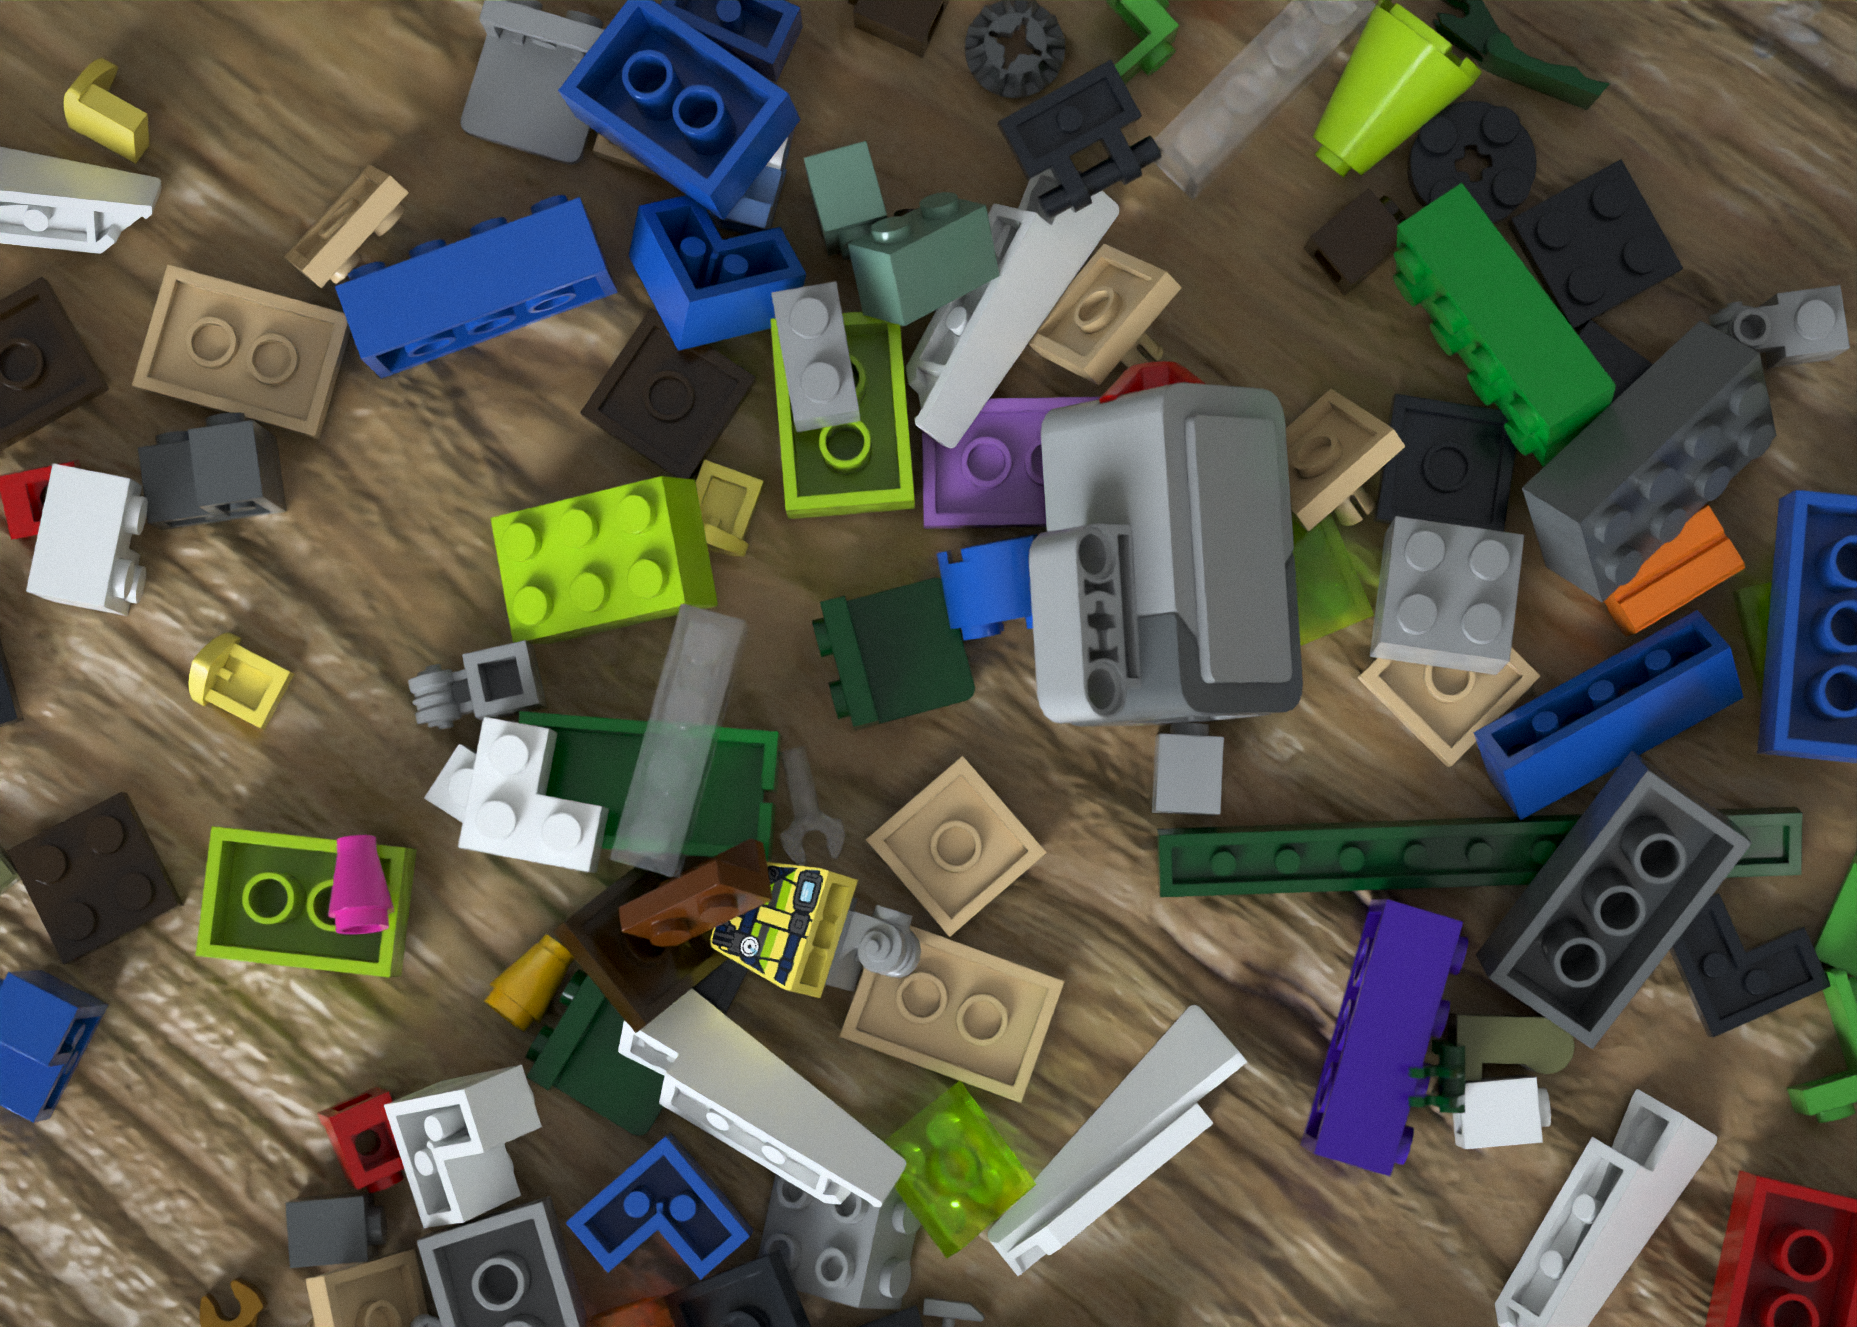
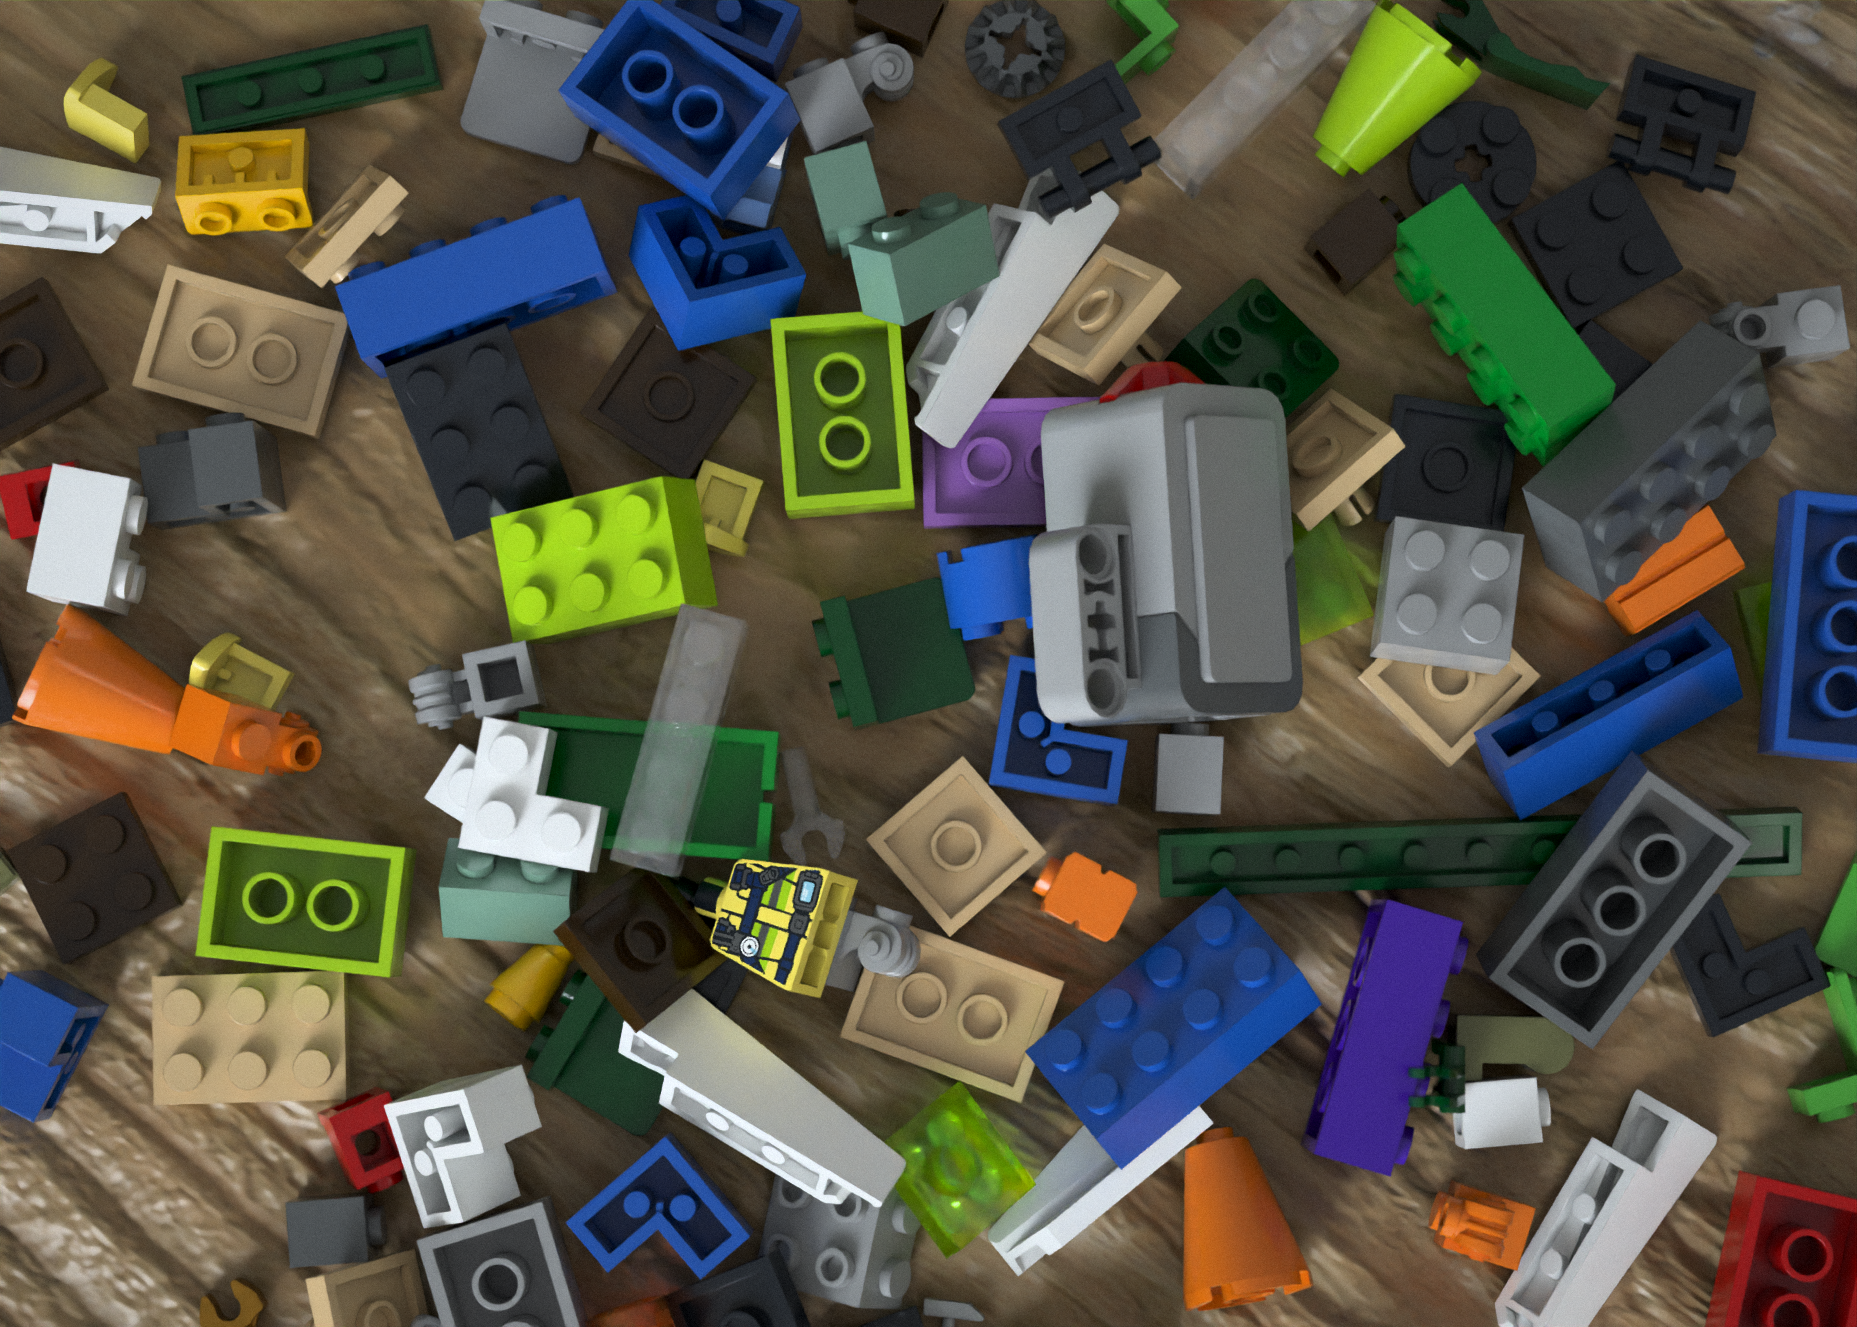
dark pink cone [328,835,395,934] -> none
reddish brown bracket [618,839,773,946] -> none
light grey brick [771,281,861,432] -> none
none -> orange cone [12,603,185,755]
none -> tan plate [152,971,351,1105]
none -> orange brick [168,684,322,776]
none -> yellow bracket [175,128,313,236]
none -> dark green tile [181,24,443,135]
none -> black plate [384,317,574,541]
none -> sand green brick [439,838,579,946]
none -> light grey brick [785,32,914,155]
none -> blue brick [988,655,1128,807]
none -> blue brick [1025,887,1322,1170]
none -> orange brick [1032,852,1137,942]
none -> dark green bracket [1164,279,1339,419]
none -> orange cone [1183,1127,1314,1312]
none -> orange brick [1428,1180,1536,1271]
none -> black plate [1606,55,1756,194]

